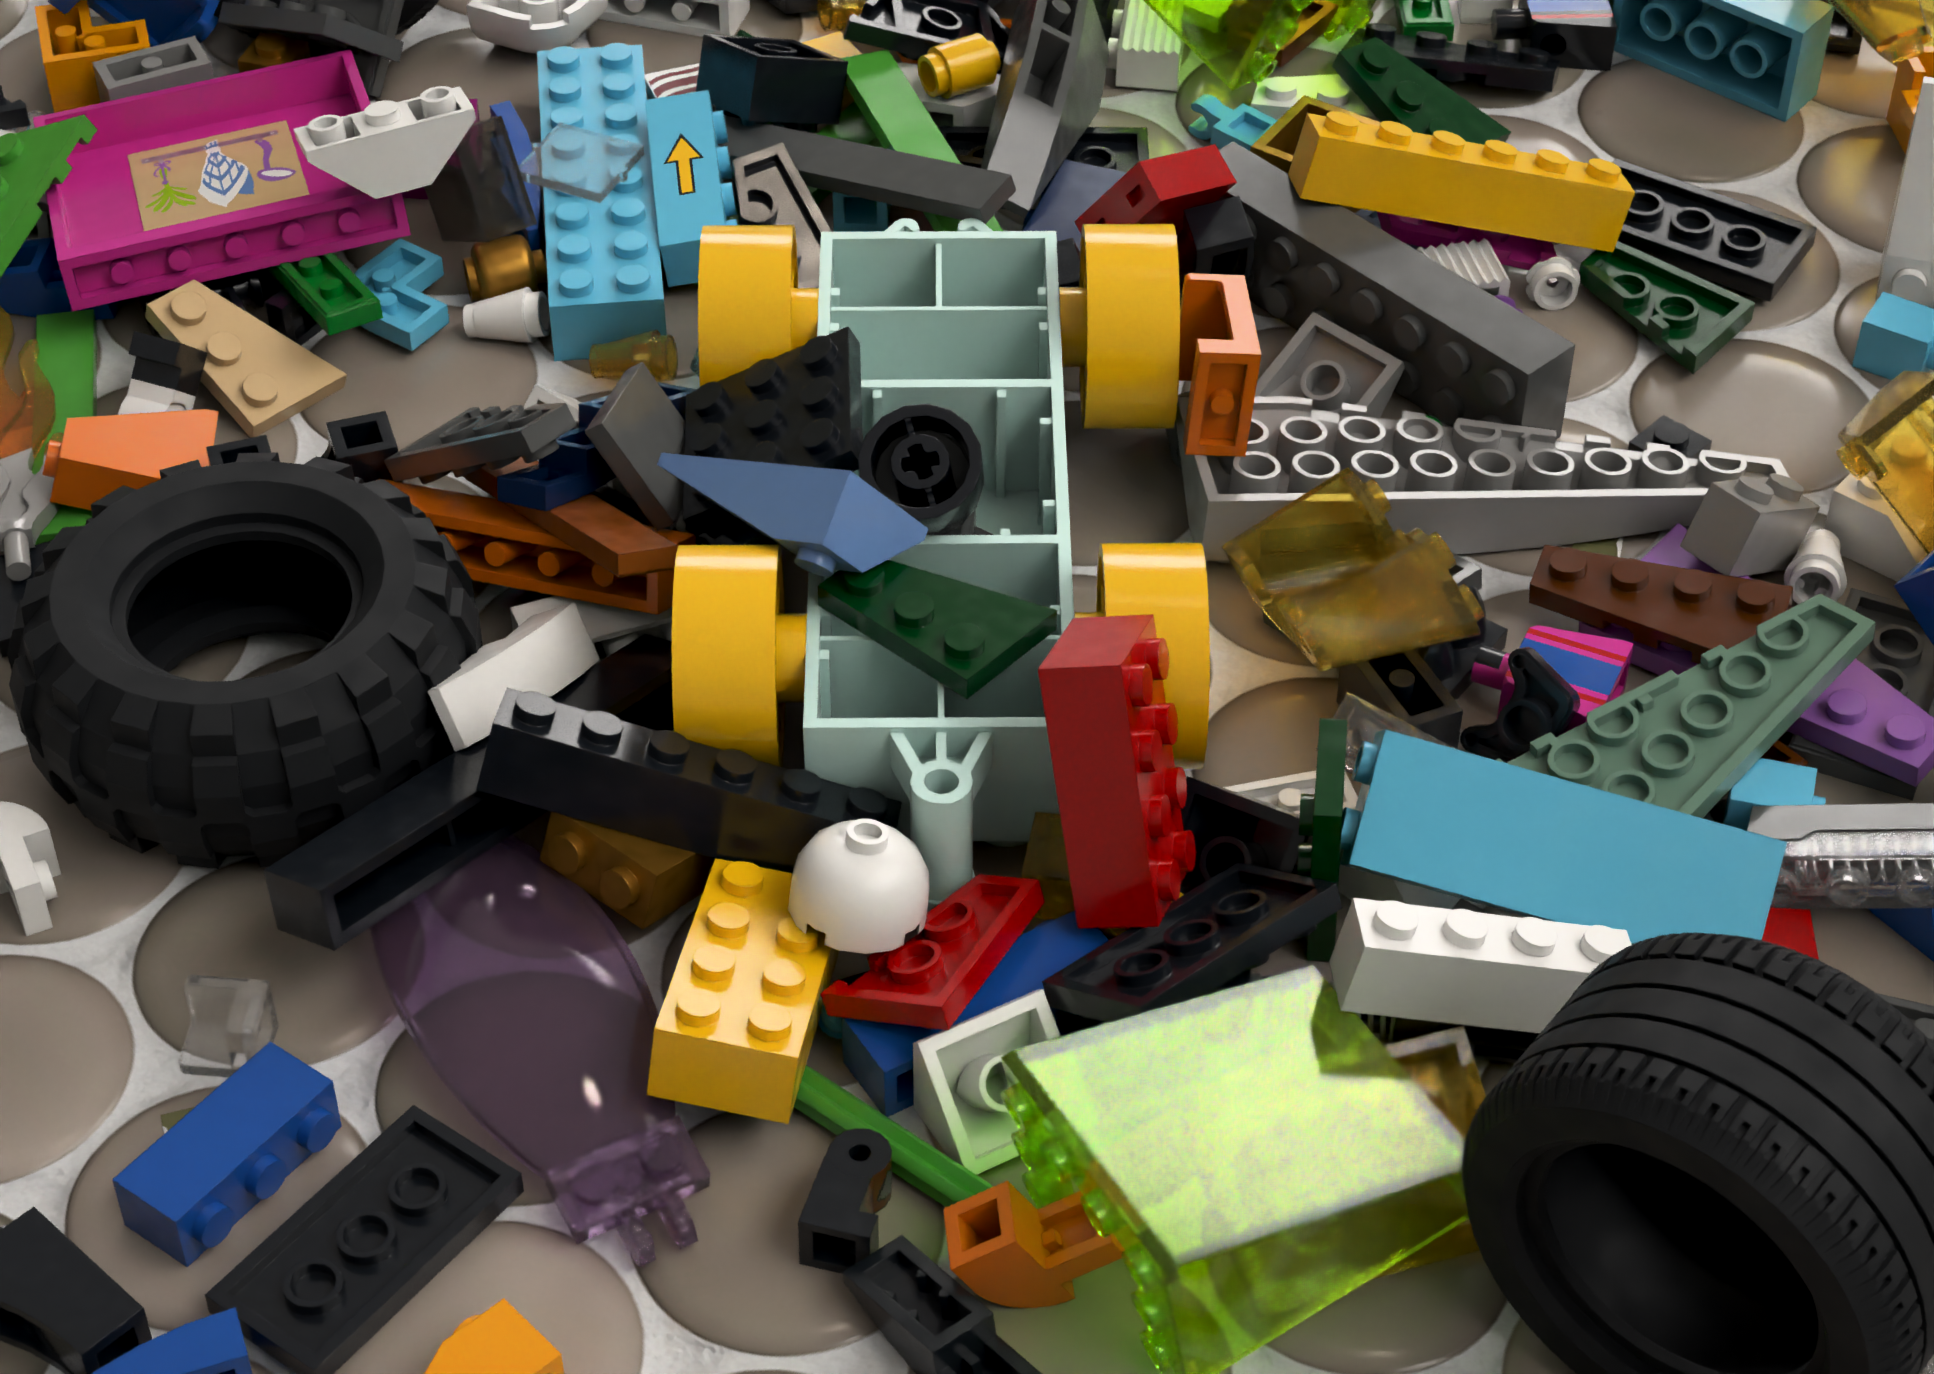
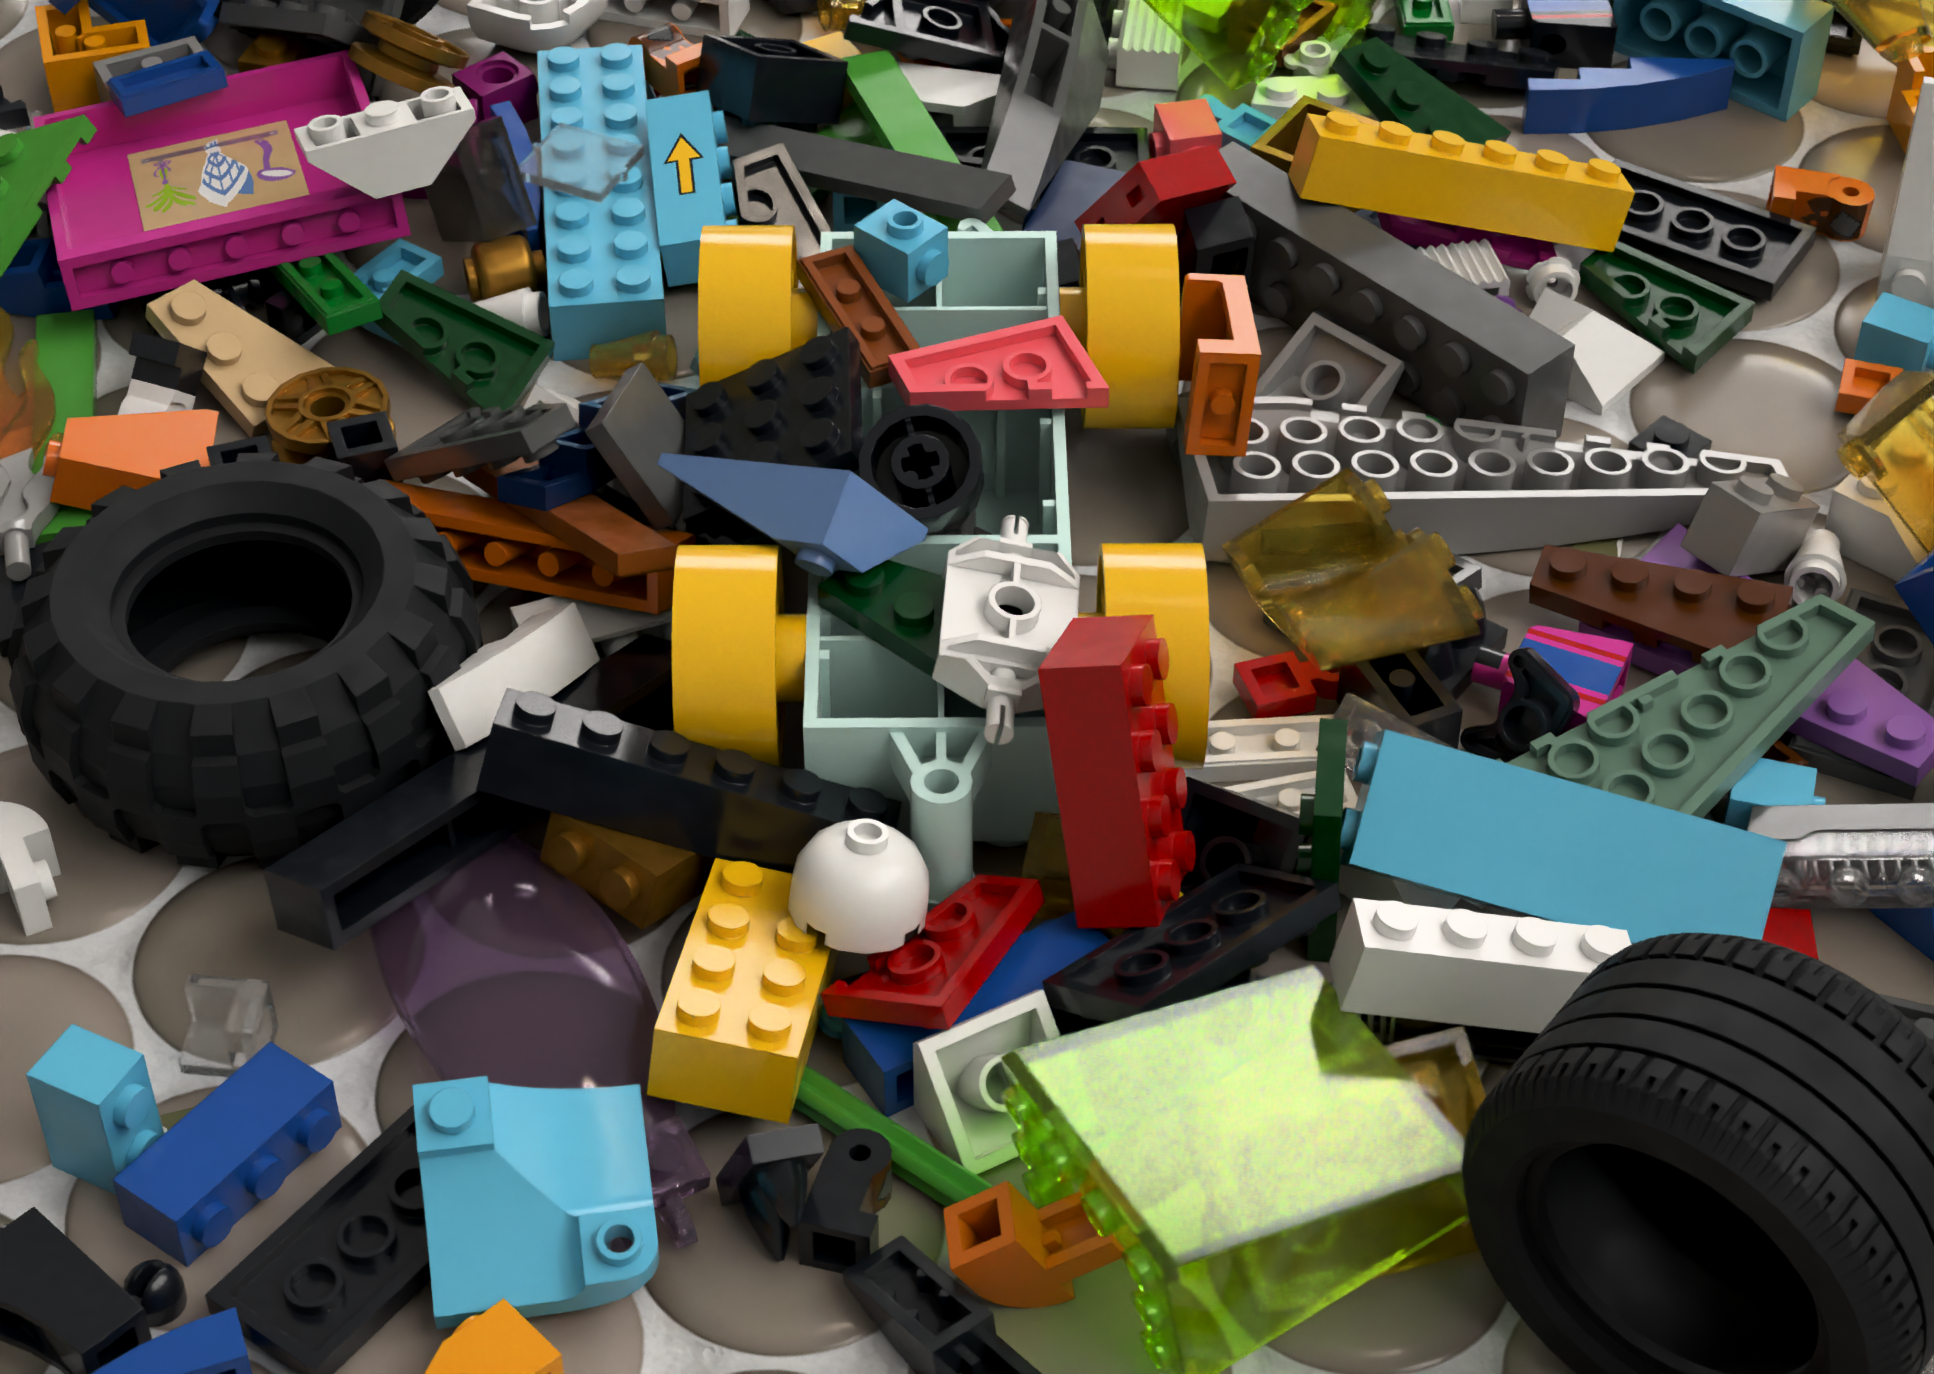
yellow brick [918,33,1001,99] -> none
none -> medium azure brick [26,1024,164,1195]
none -> blue tile [106,50,229,118]
none -> black hinge [124,1259,187,1327]
none -> pearl gold wheel [265,367,397,465]
none -> pearl gold wheel [347,10,470,93]
none -> dark green wing [373,269,555,411]
none -> medium azure slope [412,1076,660,1329]
none -> magenta brick [452,51,539,141]
none -> orange leg [629,23,703,97]
none -> black tile [715,1123,825,1261]
none -> dark orange tile [796,245,920,389]
none -> medium azure brick [854,199,949,303]
none -> coral wing [888,315,1109,411]
none -> white plate [932,515,1080,745]
none -> coral brick [1148,98,1222,159]
none -> white tile [1184,713,1356,783]
none -> red plate [1233,648,1341,718]
none -> white plate [1284,41,1340,77]
none -> blue slope [1521,57,1735,134]
none -> white slope [1529,287,1665,415]
none -> orange leg [1766,165,1875,242]
none -> orange plate [1835,358,1904,421]

